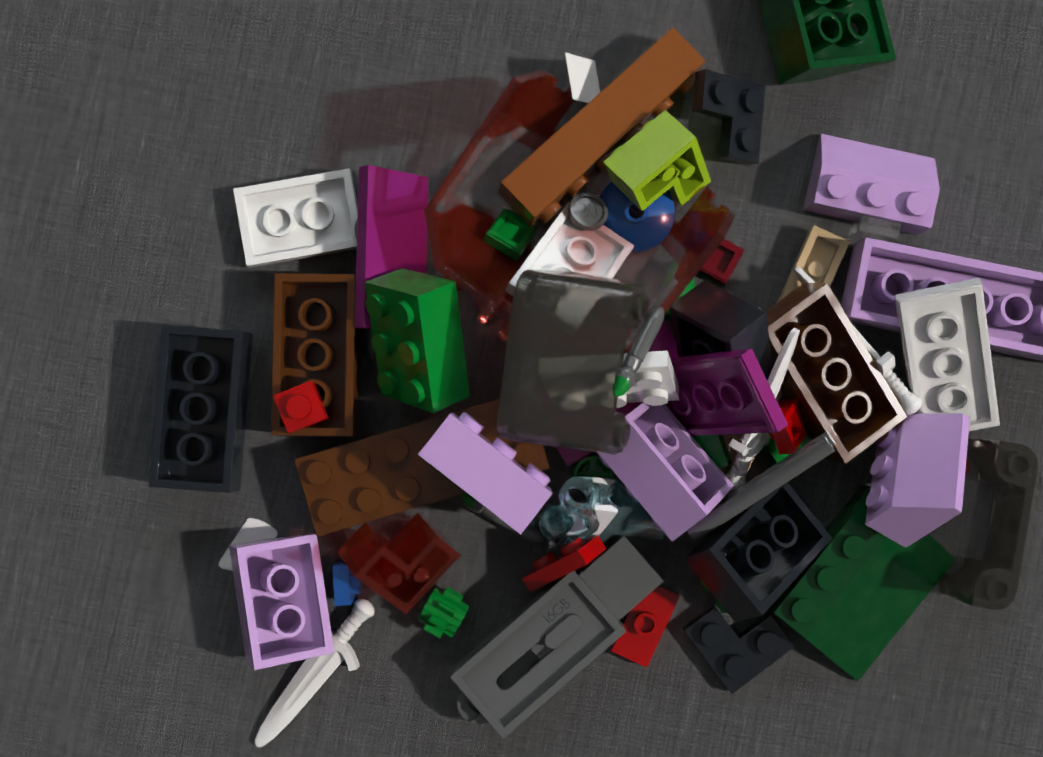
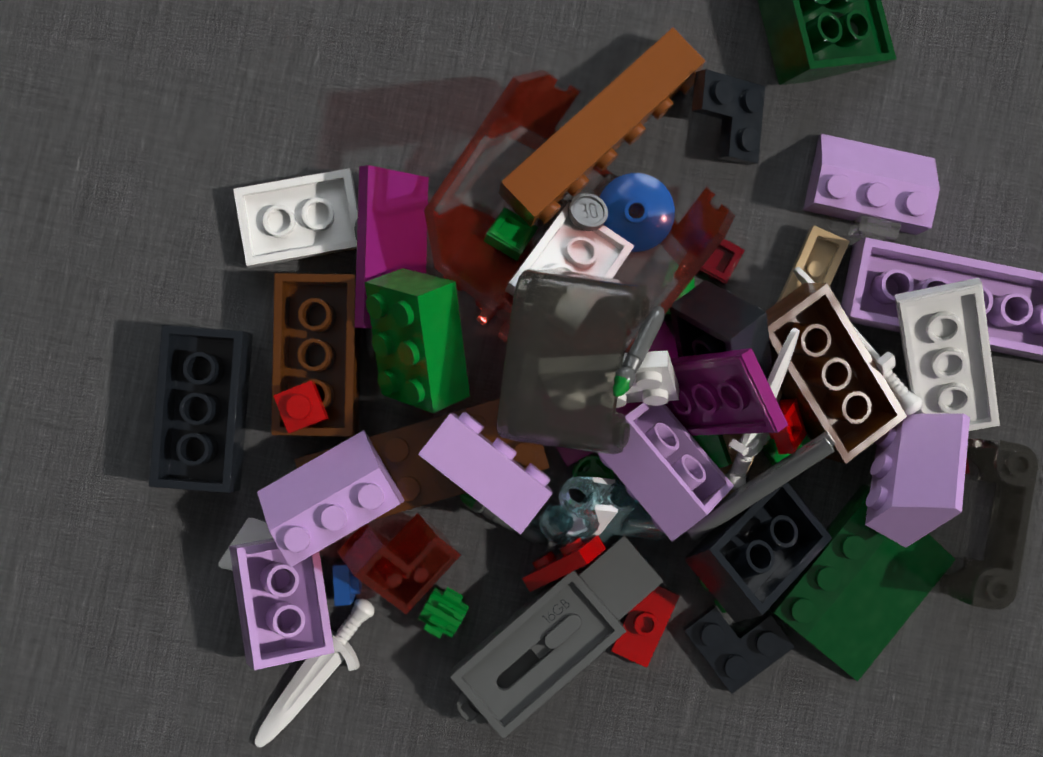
white sticker [565,52,600,103] -> none
lime brick [603,110,711,211] -> none
none -> lavender slope [257,430,405,568]

